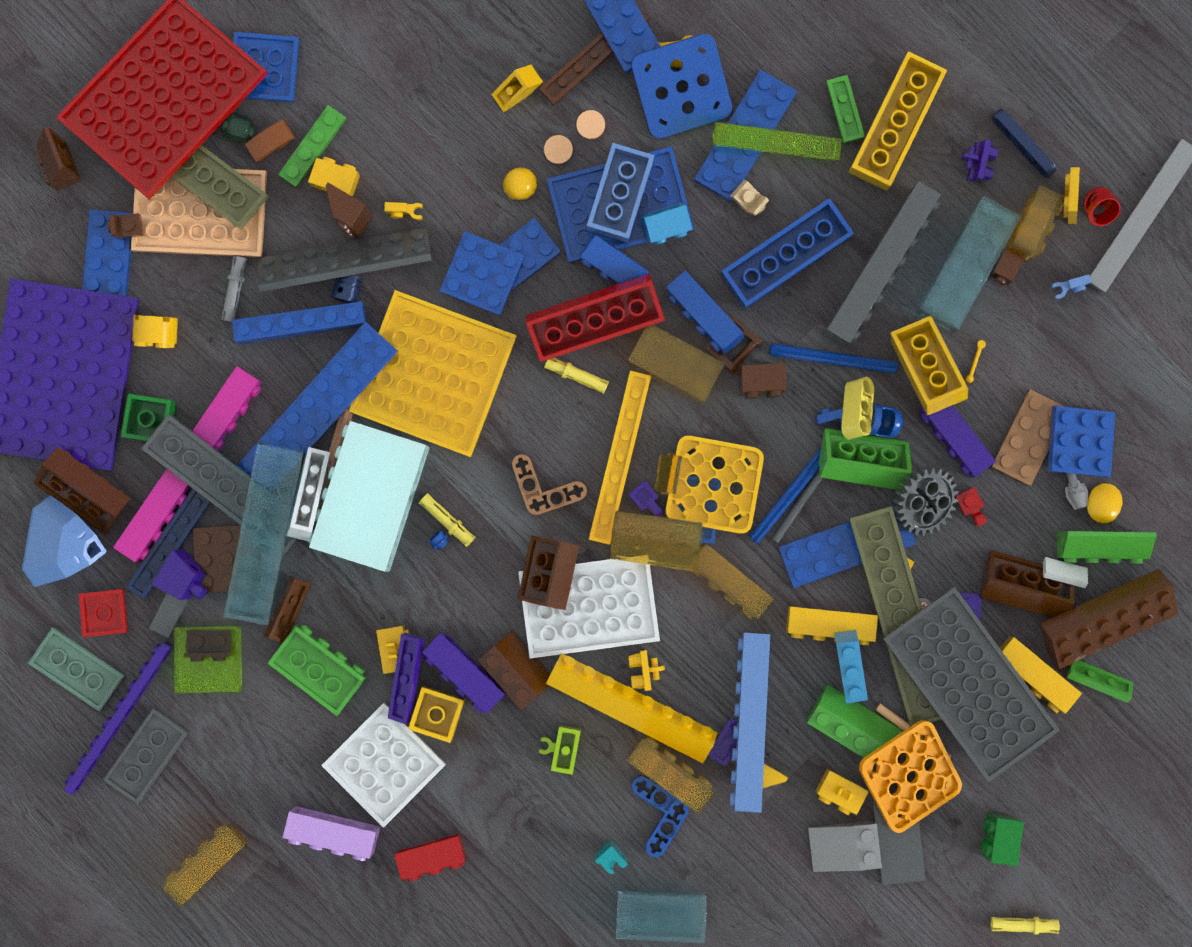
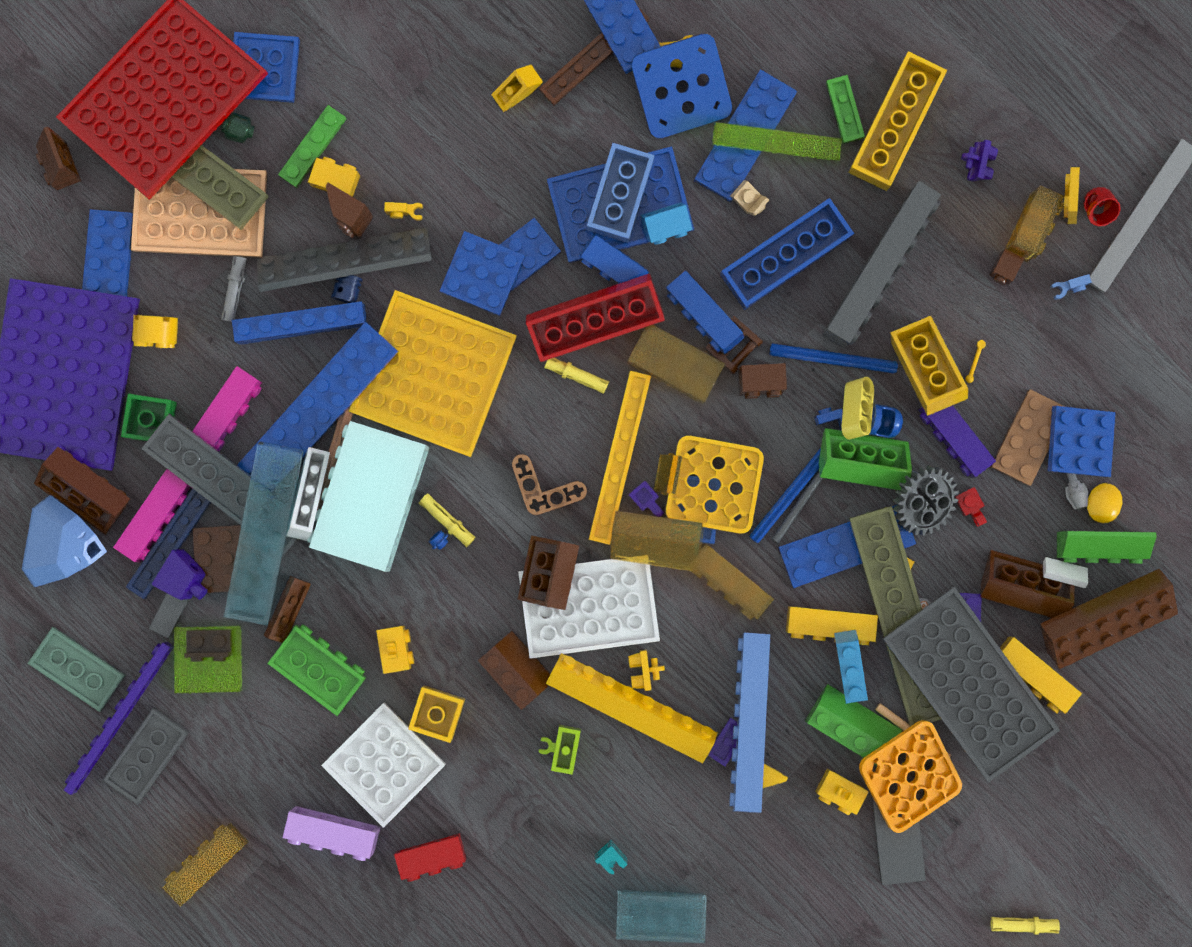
red plate [79,589,128,637] -> none
reddish brown bracket [107,213,143,239] -> none
dark orange slope [245,120,295,162] -> none
dark purple plate [388,633,424,724] -> none
dark purple brick [422,632,506,714] -> none
yellow hair [502,167,537,200] -> none
light nougat piece [544,135,573,164] -> none
light nougat piece [576,110,605,139] -> none
clear yellow brick [626,735,714,814] -> none
blue beam [632,775,689,857] -> none
light grey slope [808,820,882,872] -> none
clear light blue brick [916,195,1022,333] -> none
green brick [980,812,1024,867] -> none
dark blue beam [991,109,1057,178] -> none
bright green plate [1067,660,1133,703] -> none

